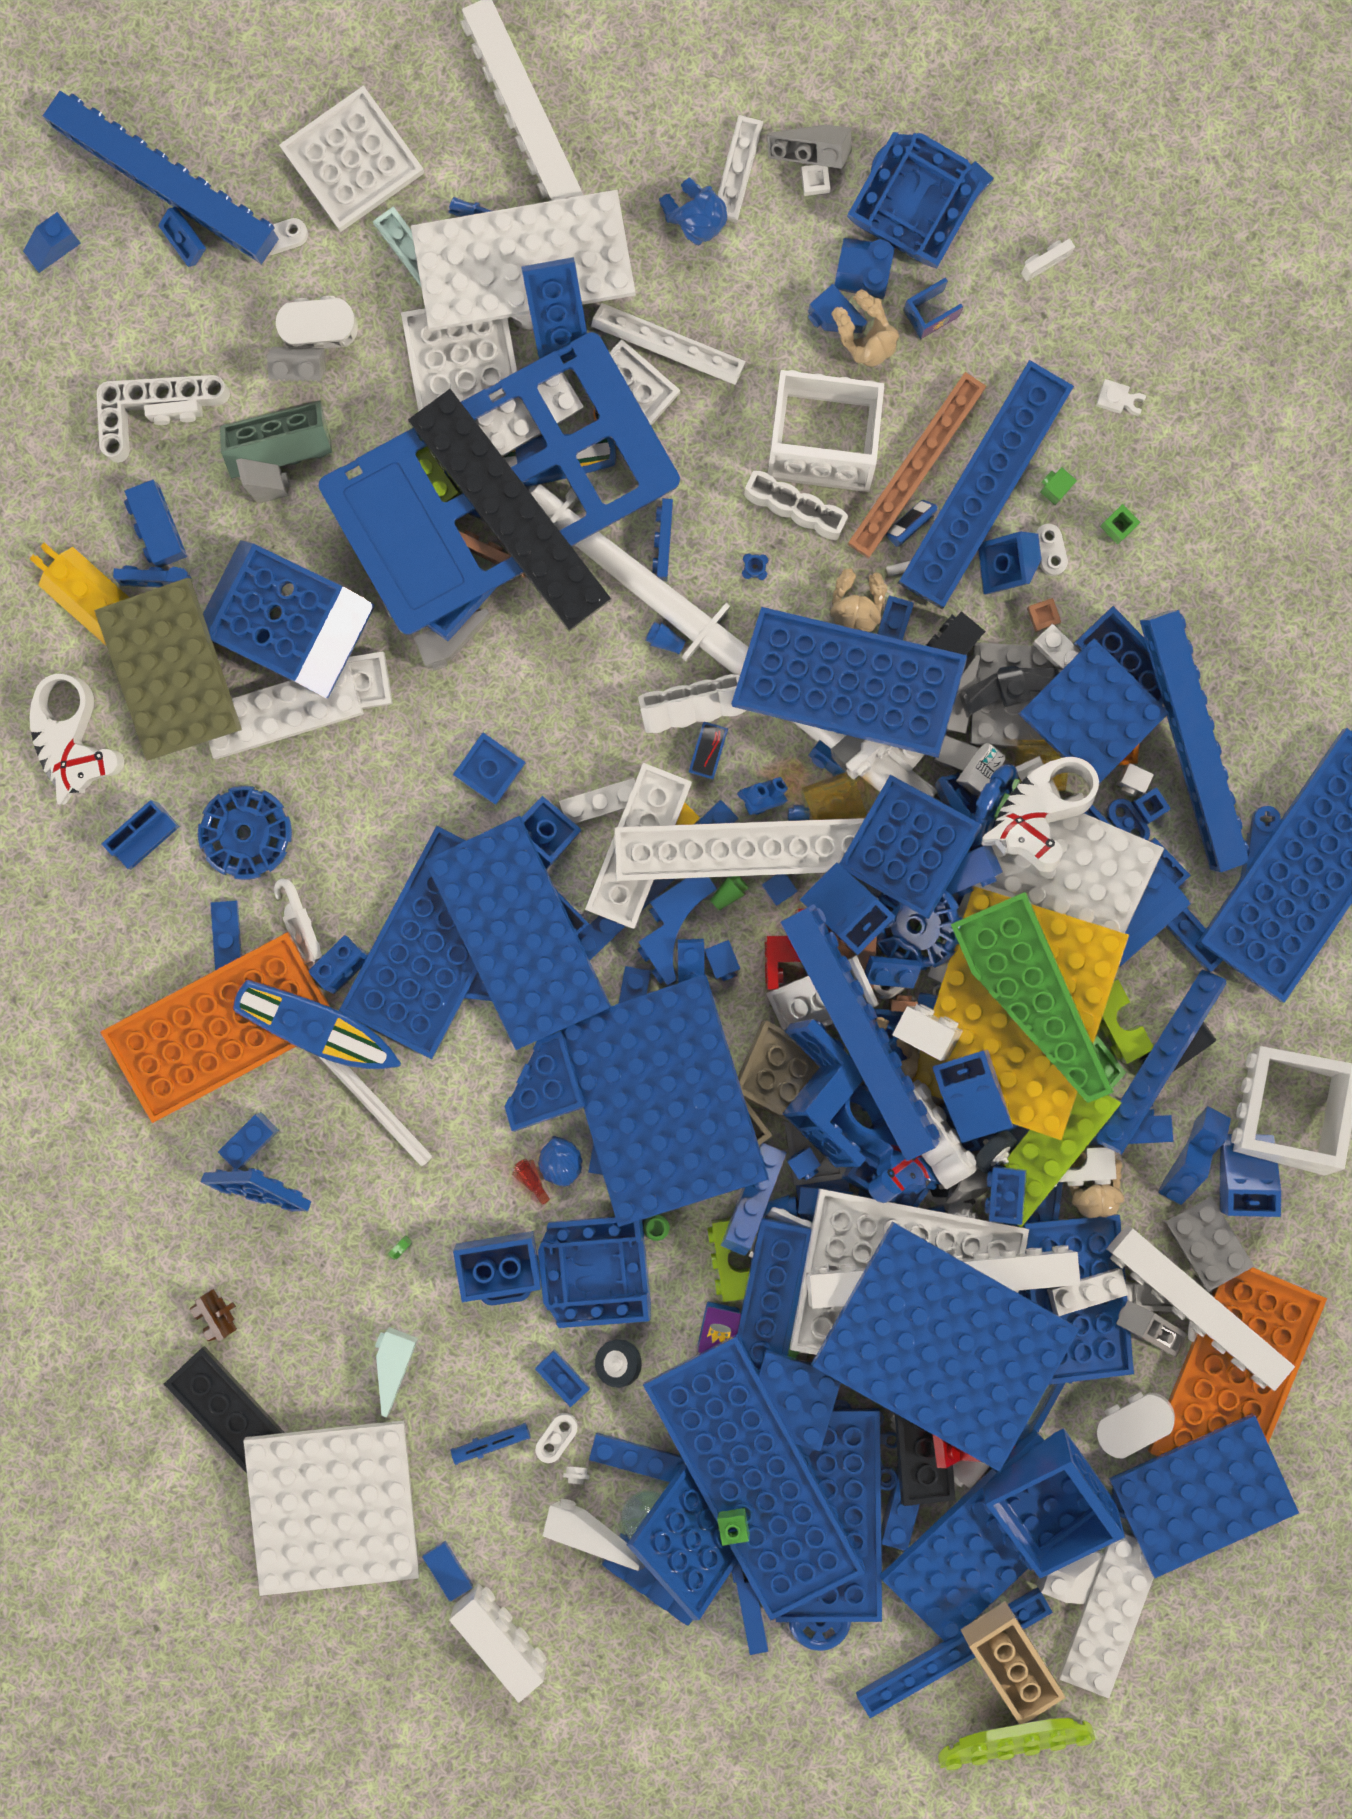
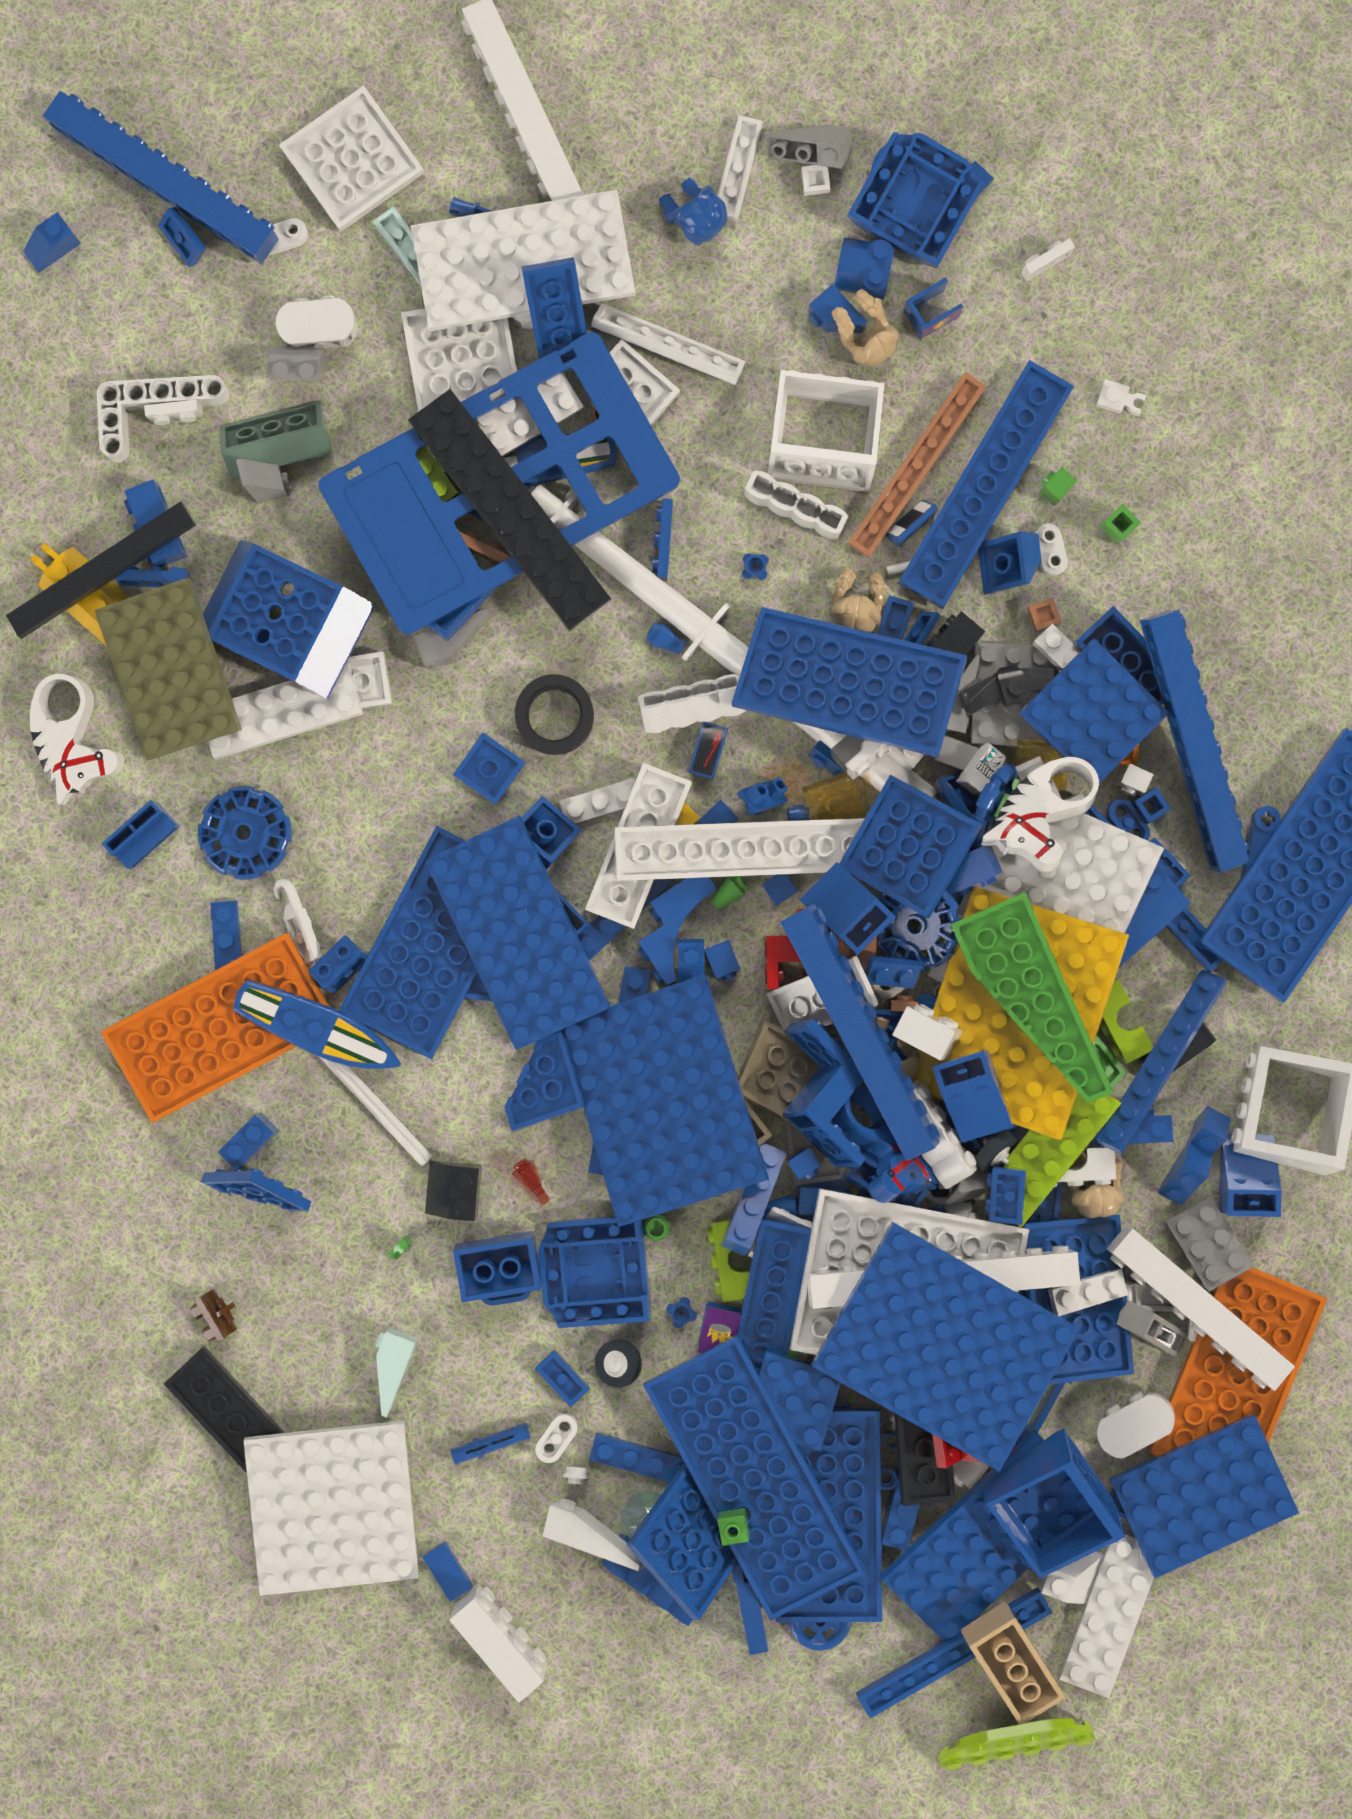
blue hair [538,1136,583,1187] -> none
none -> black tile [6,501,196,639]
none -> black slope [425,1161,482,1221]
none -> black tyre [515,674,594,755]
none -> blue plate [666,1297,697,1328]
none -> blue slope [904,612,940,645]

